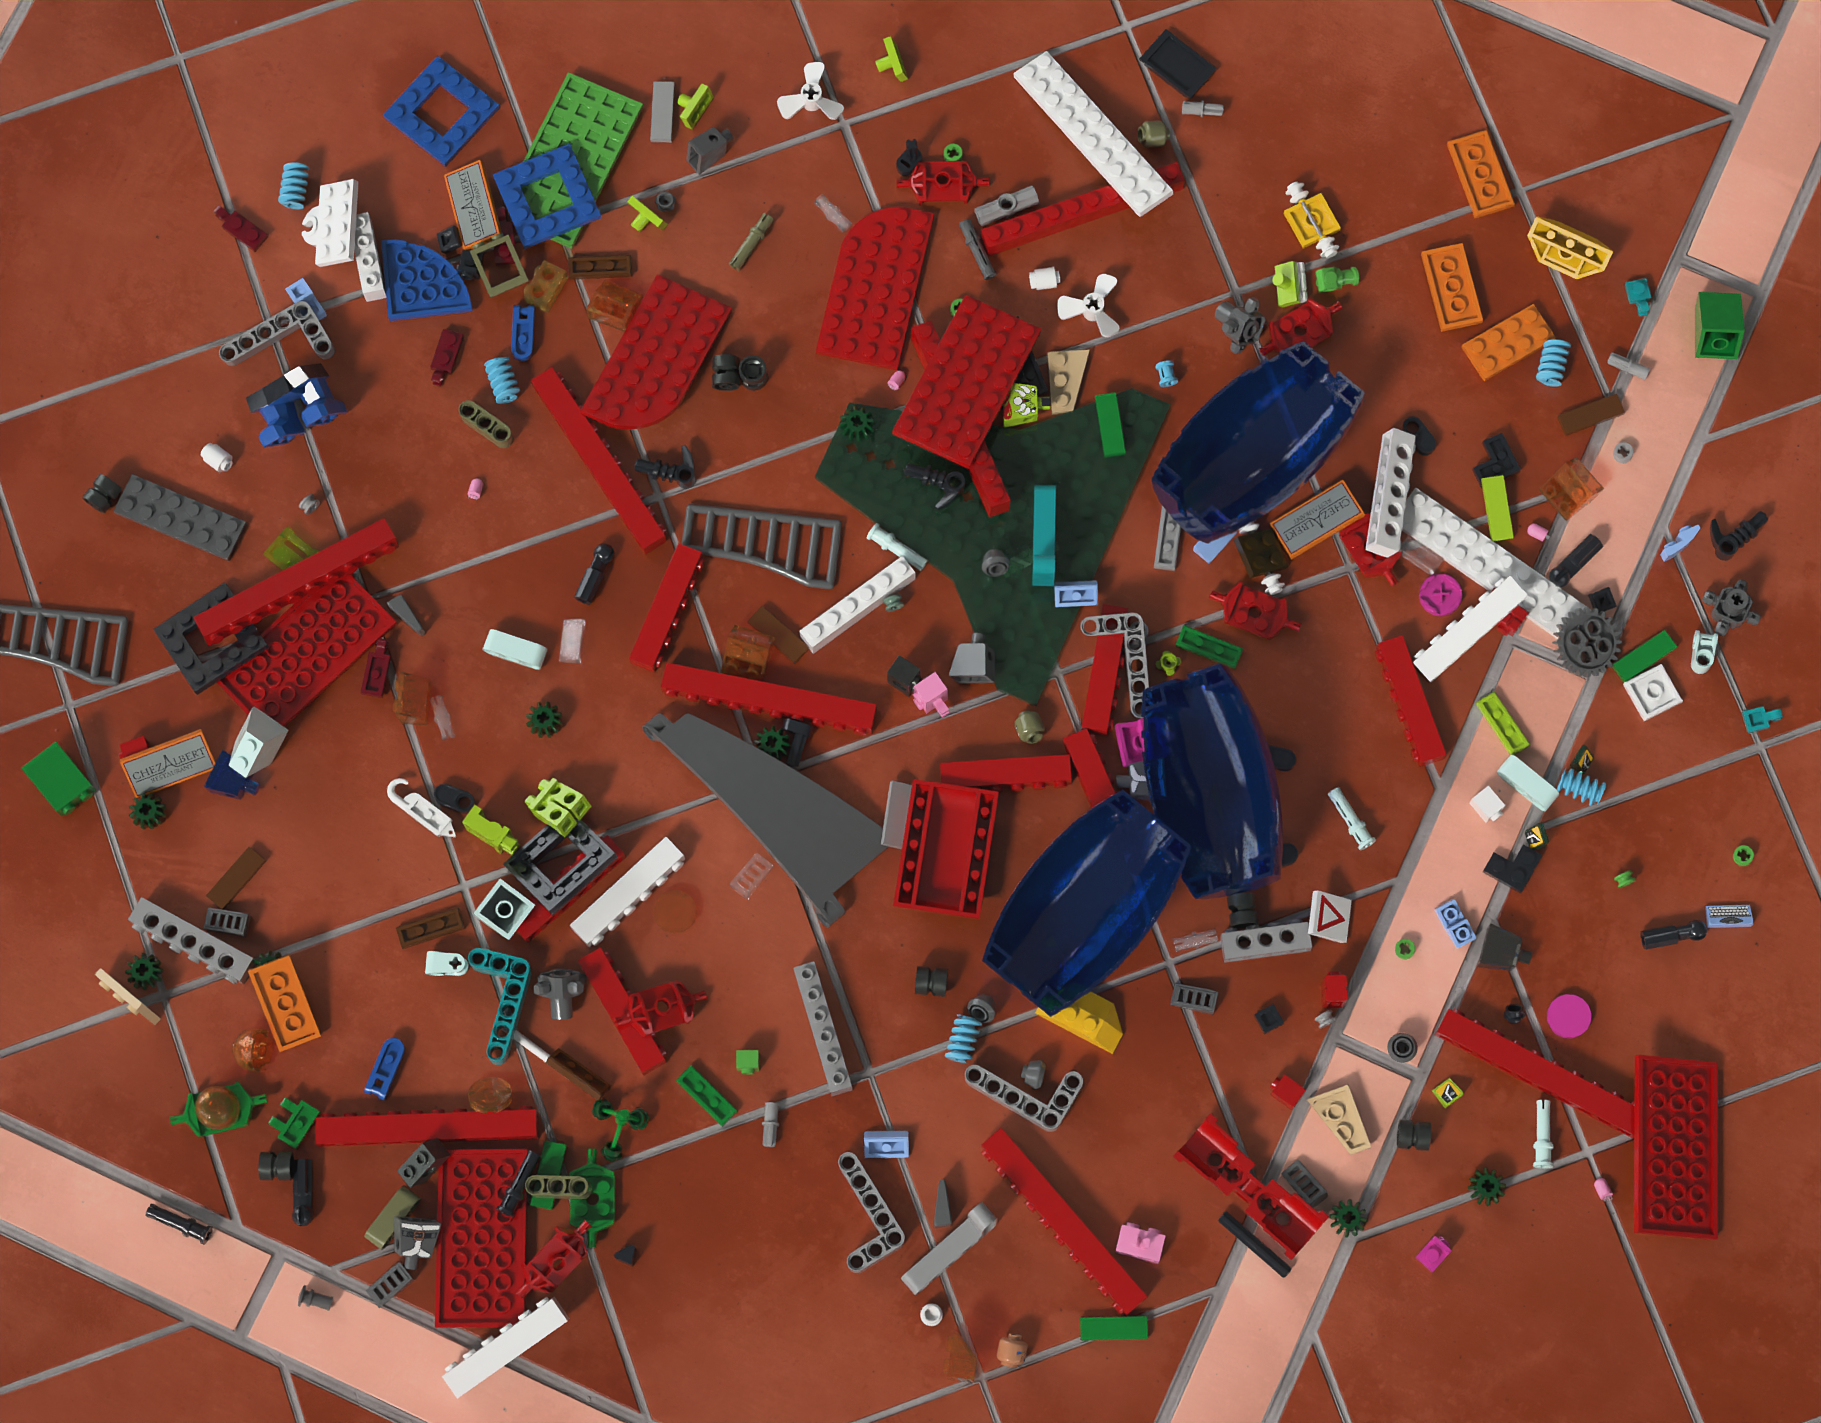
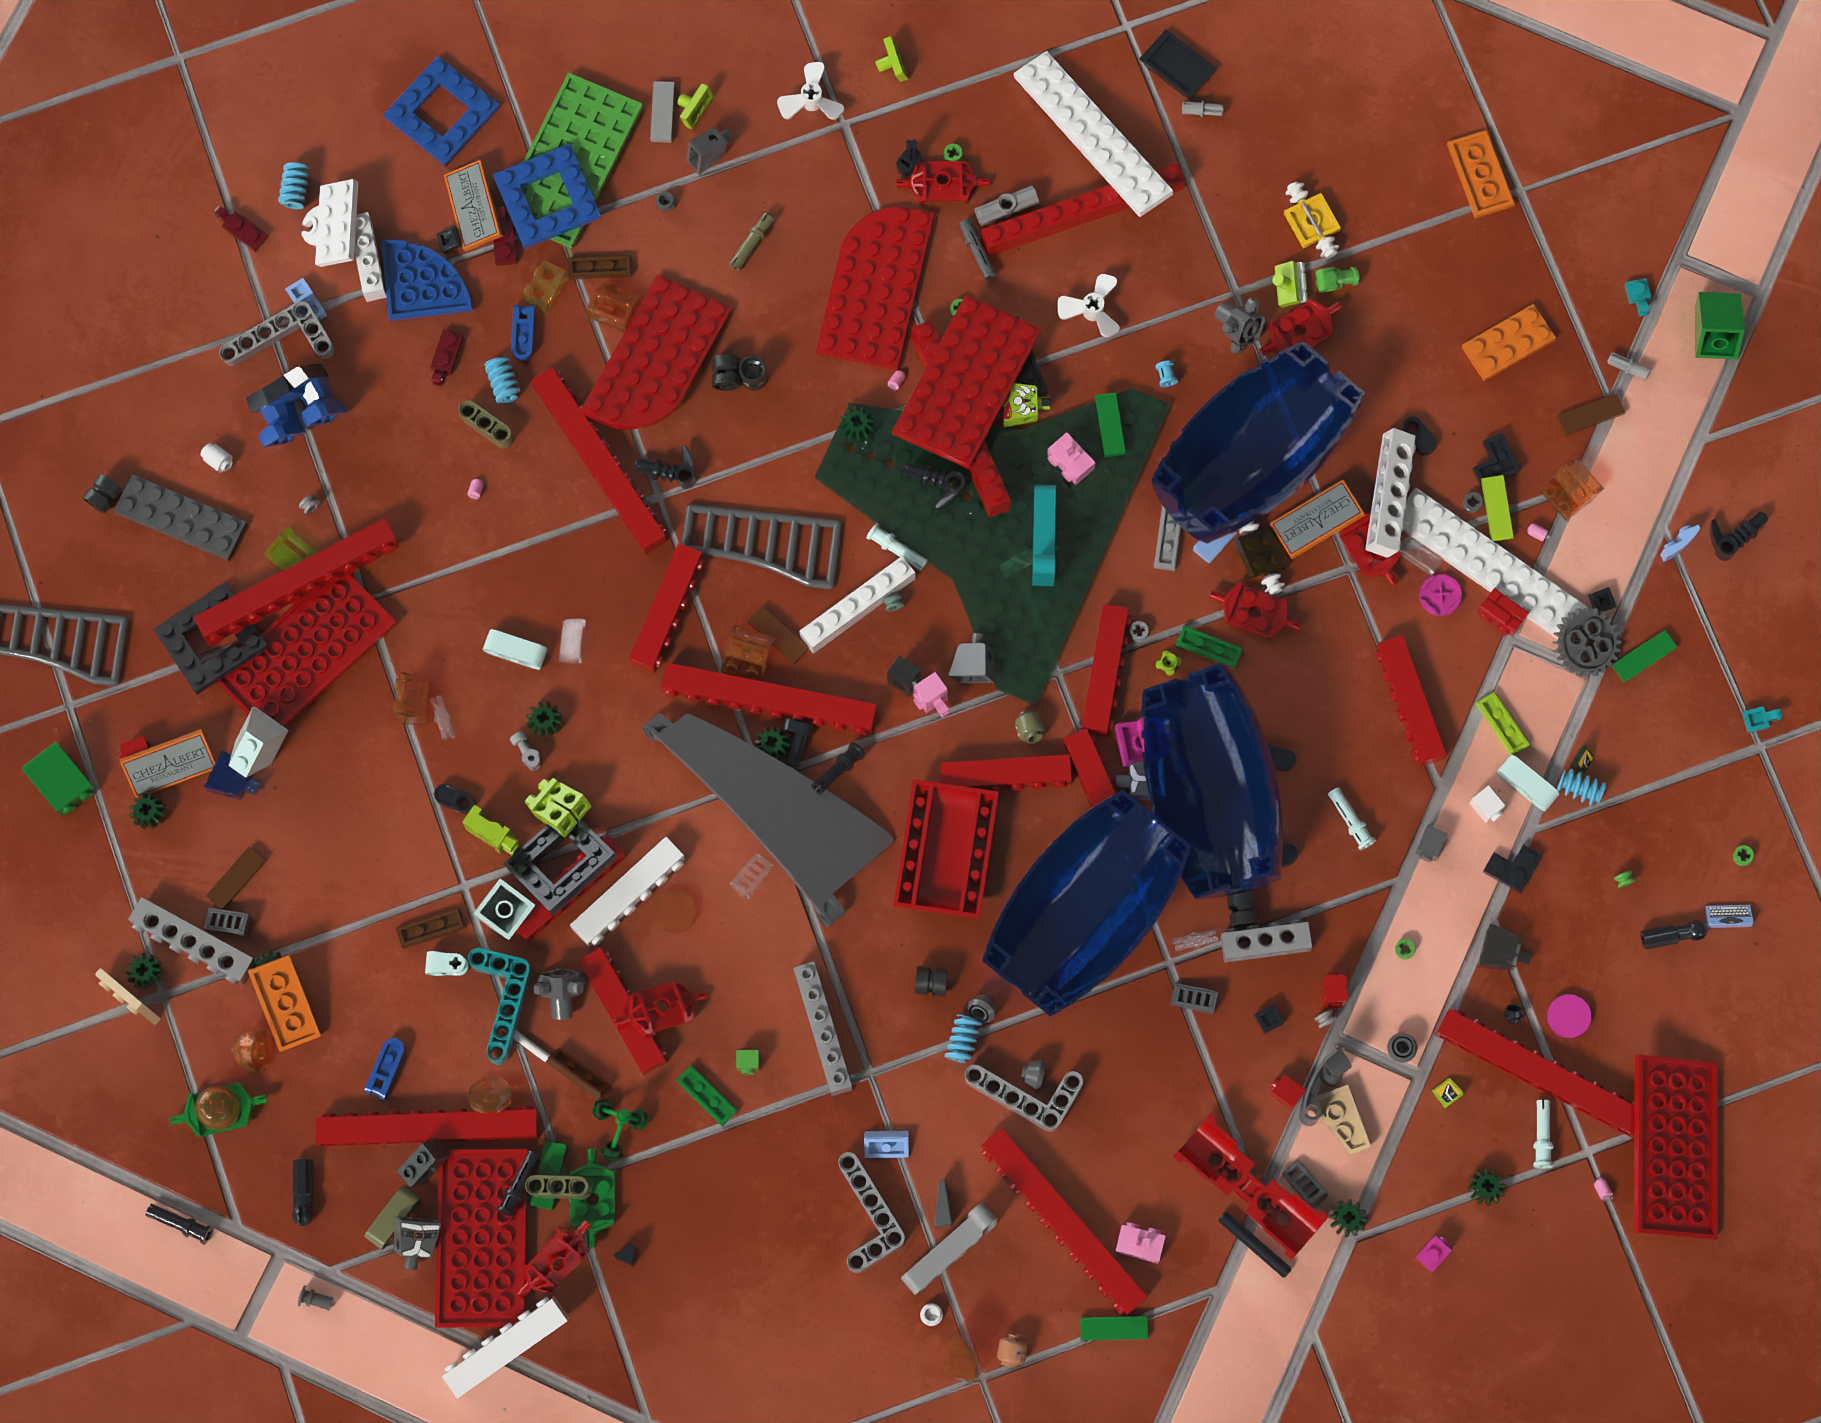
pearl dark grey wheel [258,1152,294,1180] -> none
green plate [268,1098,321,1150] -> none
dark red plate [360,638,391,698] -> none
dark grey slope [366,1262,415,1308] -> none
dark grey slope [387,594,426,636] -> none
white plate [387,778,456,837] -> none
black bracket [456,250,484,280] -> none
olive window [470,233,529,298] -> none
black piece [574,543,614,605] -> none
lime tile [627,196,668,232] -> none
light grey axle [762,1102,779,1147] -> none
clear pin [814,194,852,232] -> none
light grey tile [881,781,912,849] -> none
dark grey cone [982,549,1011,577] -> none
white brick [1029,267,1060,290] -> none
yellow wedge [1035,983,1123,1054] -> none
tan wing [1048,350,1090,415] -> none
light blue slope [1054,581,1098,607] -> none
light grey beam [1080,613,1151,718] -> none
olive head [1138,121,1170,148] -> none
white tile [1308,890,1352,943] -> none
pearl dark grey wheel [1397,1119,1431,1151] -> none
white brick [1413,576,1528,682] -> none
orange plate [1421,243,1483,332] -> none
light blue slope [1434,899,1476,948] -> none
slope [1525,822,1549,850] -> none
yellow wedge [1527,216,1613,279] -> none
medium azure piece [1536,340,1571,387] -> none
black piece [1549,534,1604,587] -> none
light grey bush [1613,442,1633,464] -> none
white tile [1623,664,1683,721] -> none
light aqua piece [1691,630,1718,674] -> none
dark grey piece [1702,579,1761,636] -> none
none -> light grey leg [509,730,541,771]
none -> black pin [811,743,865,795]
none -> bright pink brick [1047,432,1095,485]
none -> dark grey panel [1299,1045,1351,1126]
none -> dark grey brick [1416,825,1447,862]
none -> dark grey bush [1463,492,1483,513]

